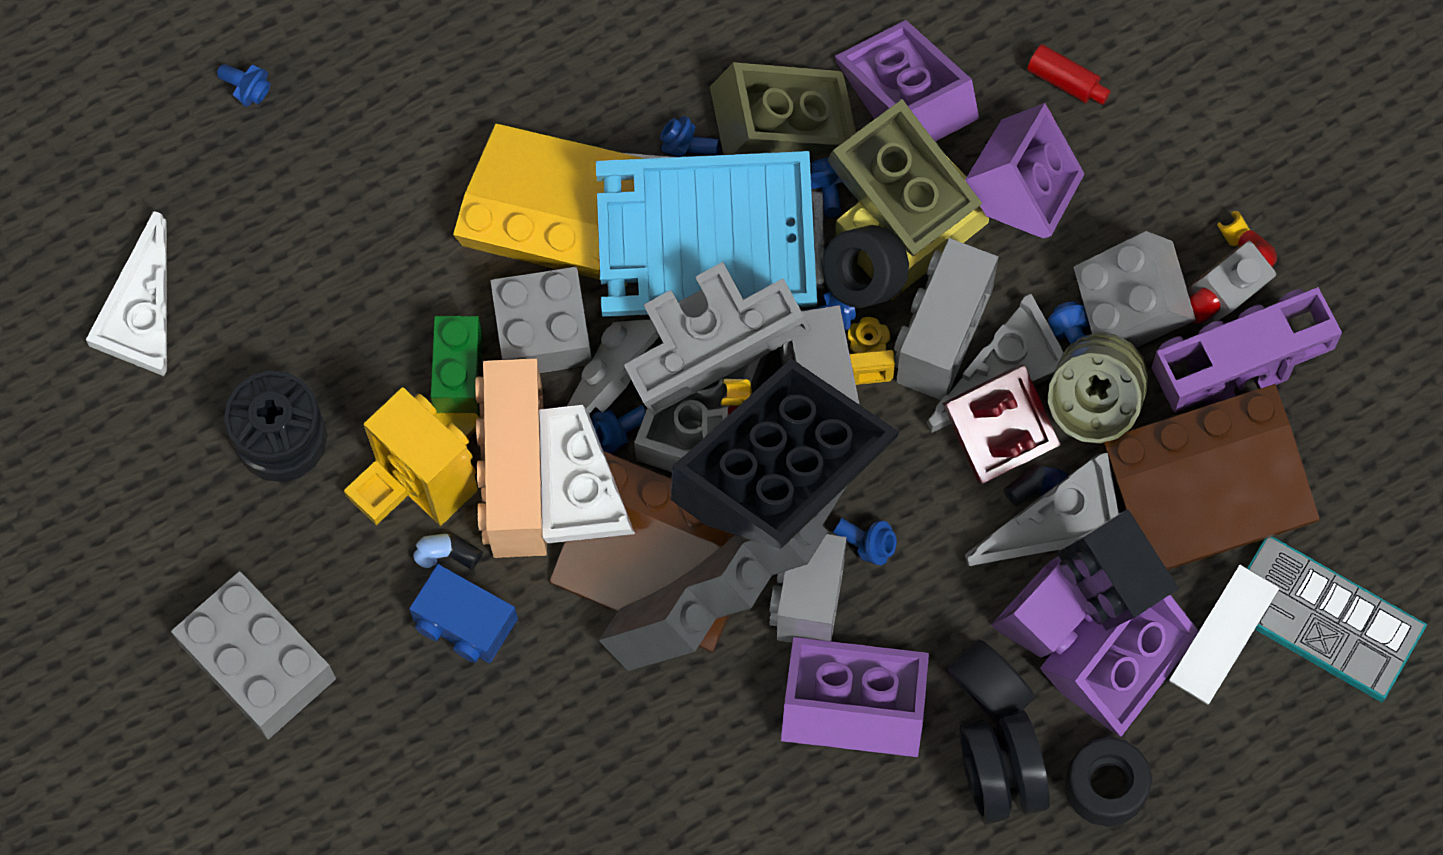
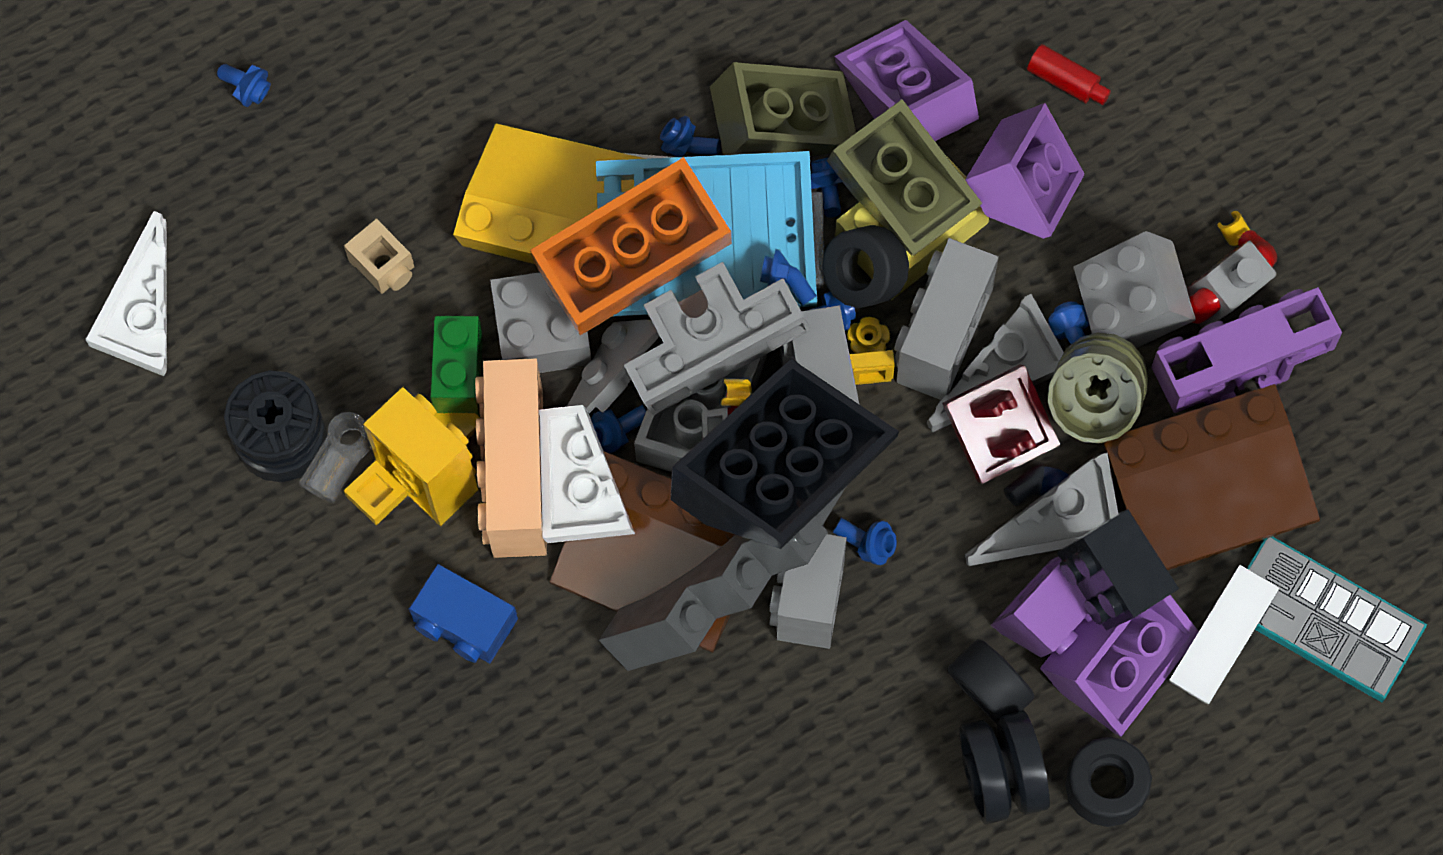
light grey brick [171,571,336,740] -> none
arm [413,533,483,570] -> none
medium lavender slope [781,637,929,757] -> none
none -> clear piece [299,412,371,504]
none -> tan brick [344,219,414,294]
none -> orange brick [530,157,732,336]
none -> blue plate [760,249,817,306]

